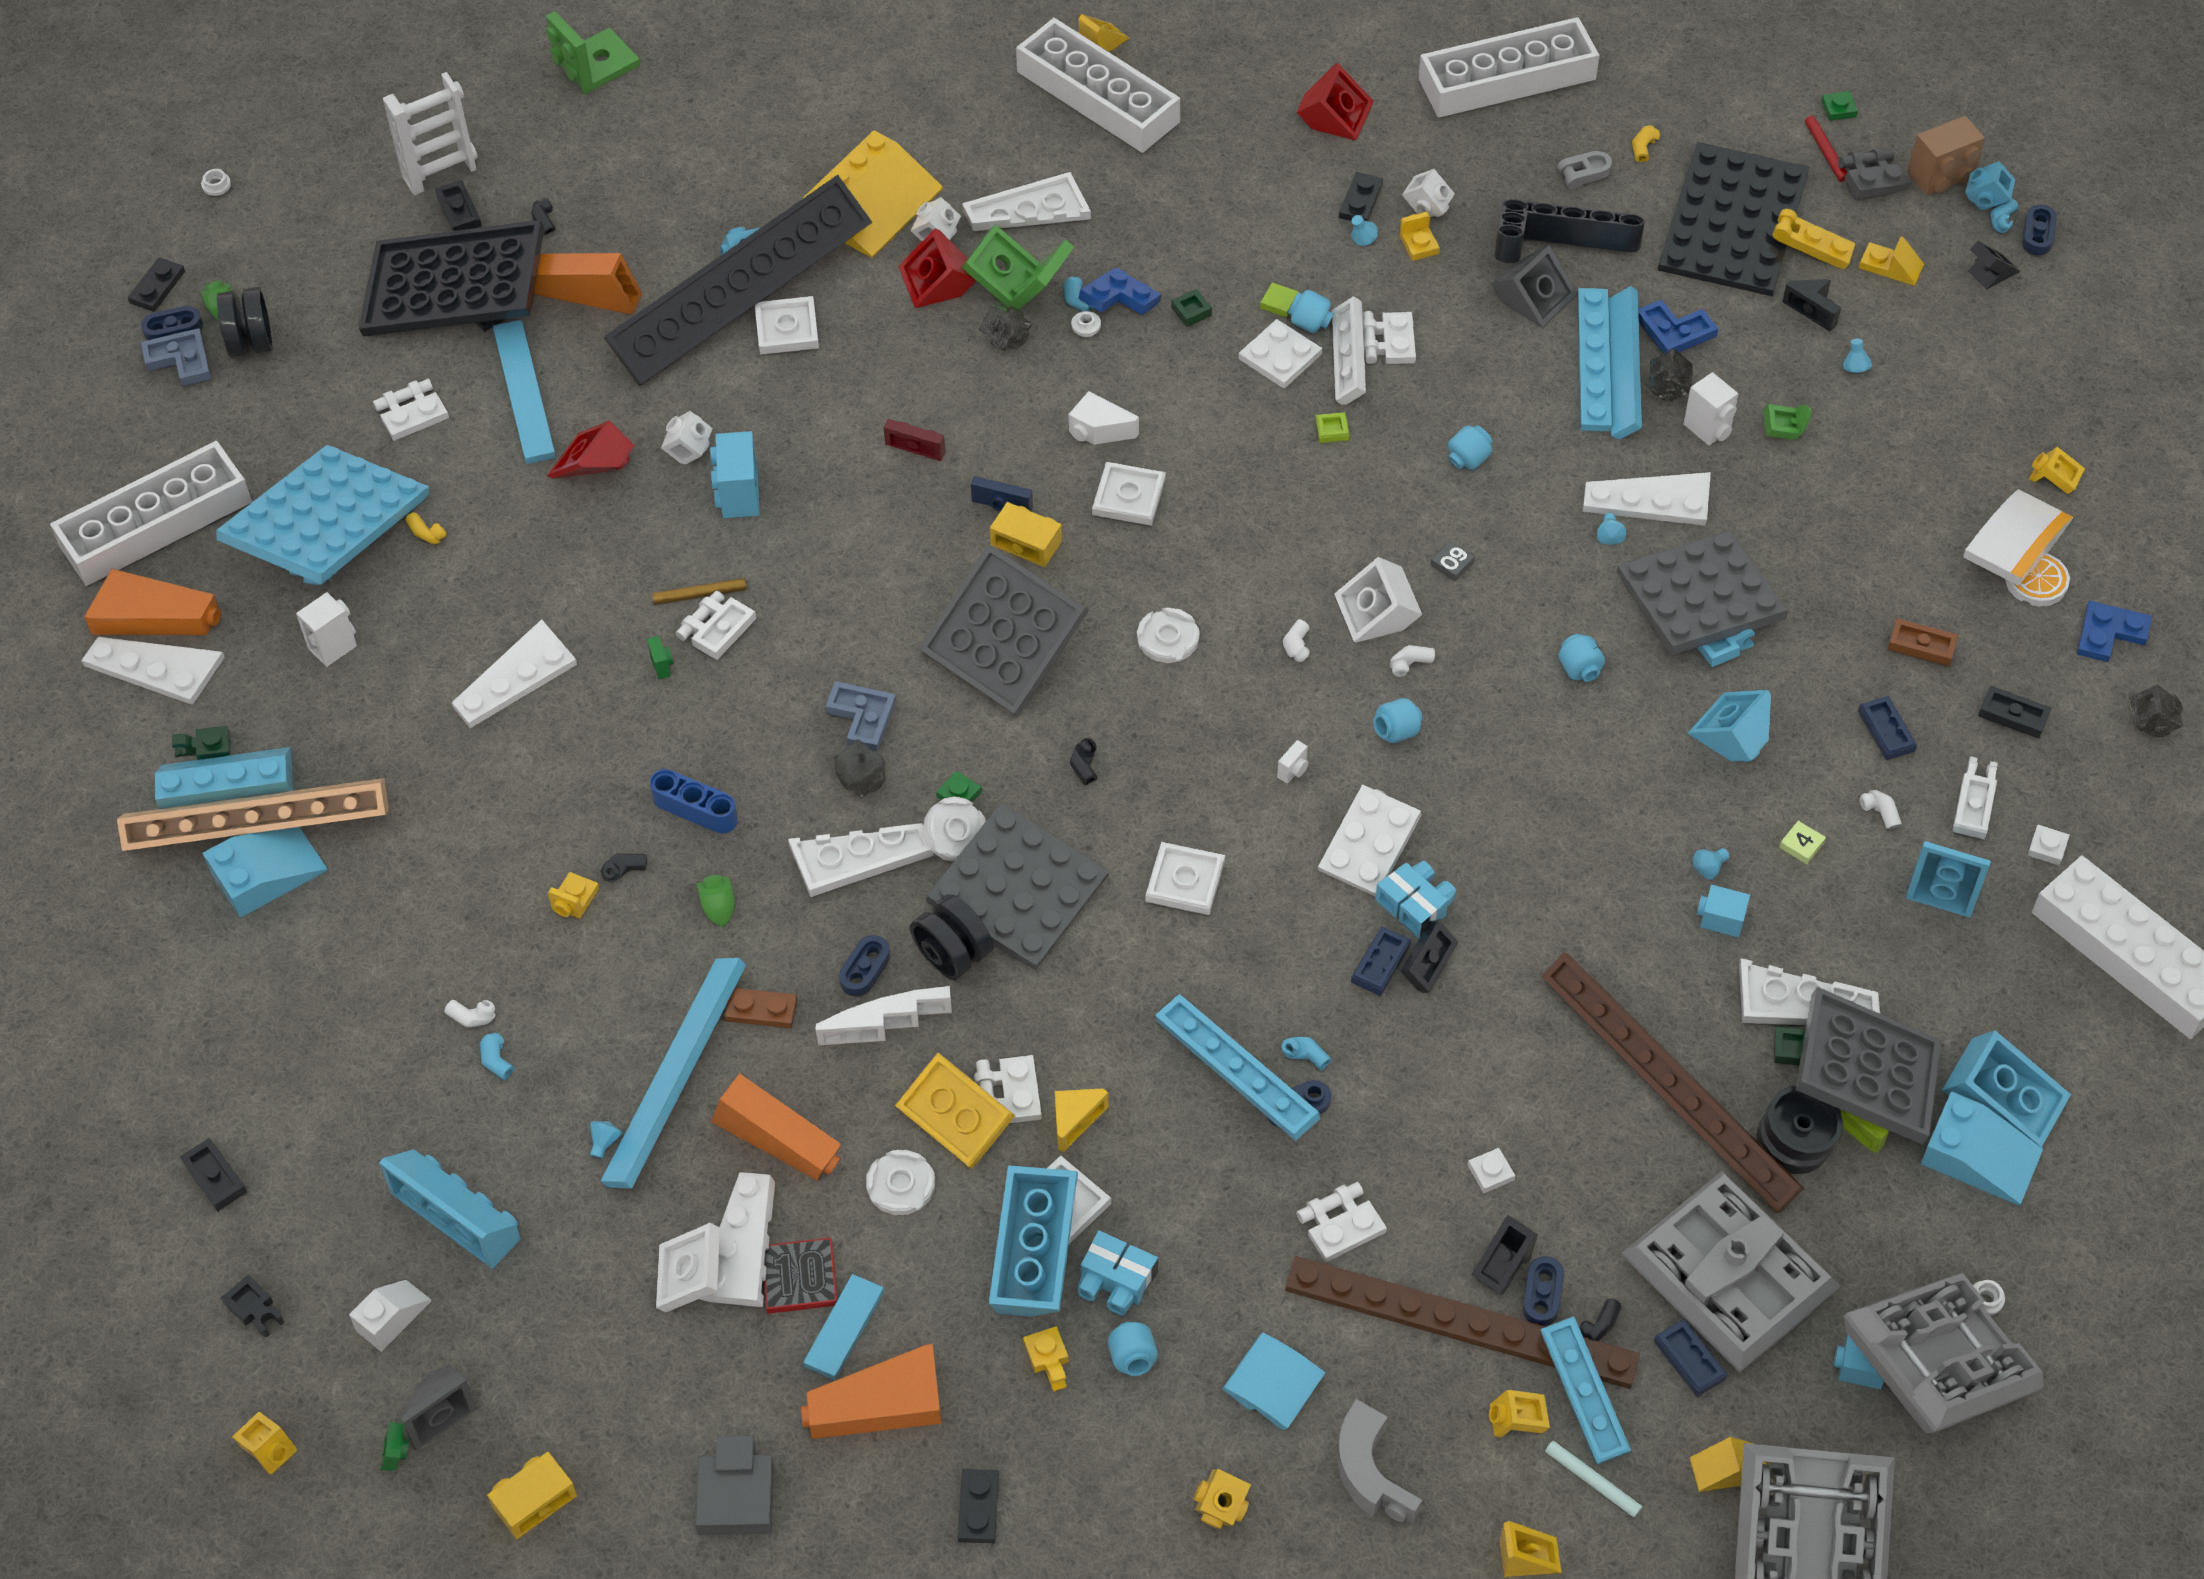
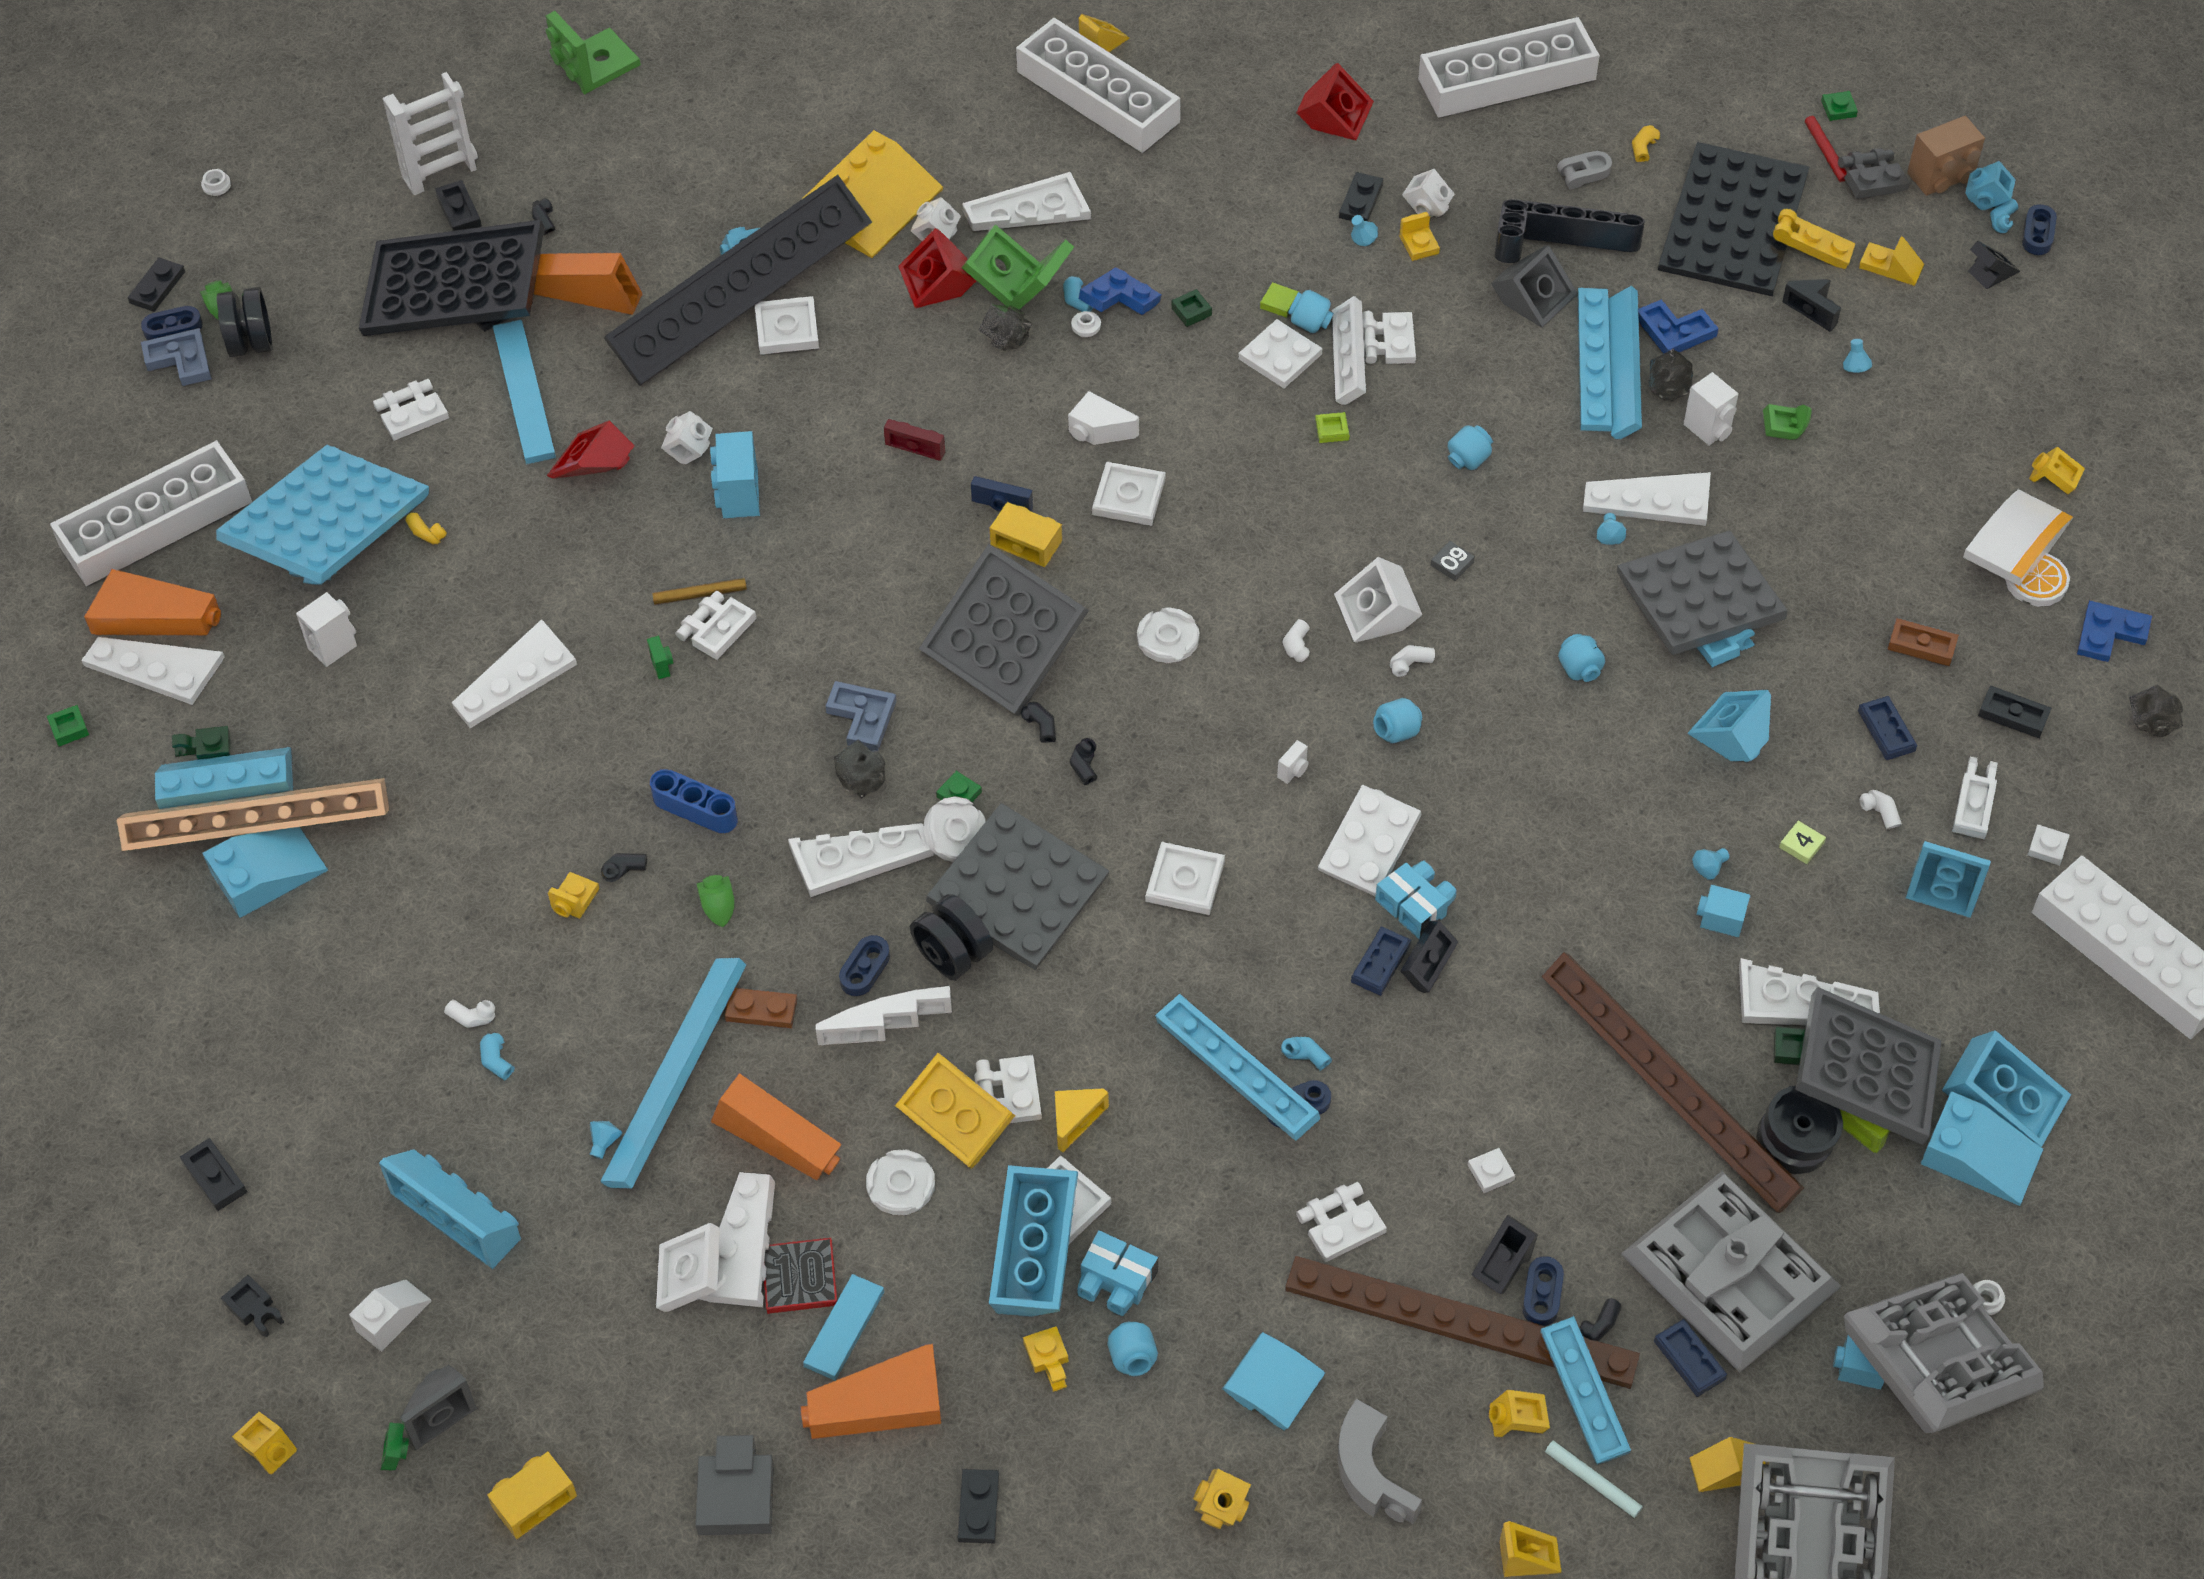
none -> green plate [47,705,89,747]
none -> black arm [1021,702,1056,743]

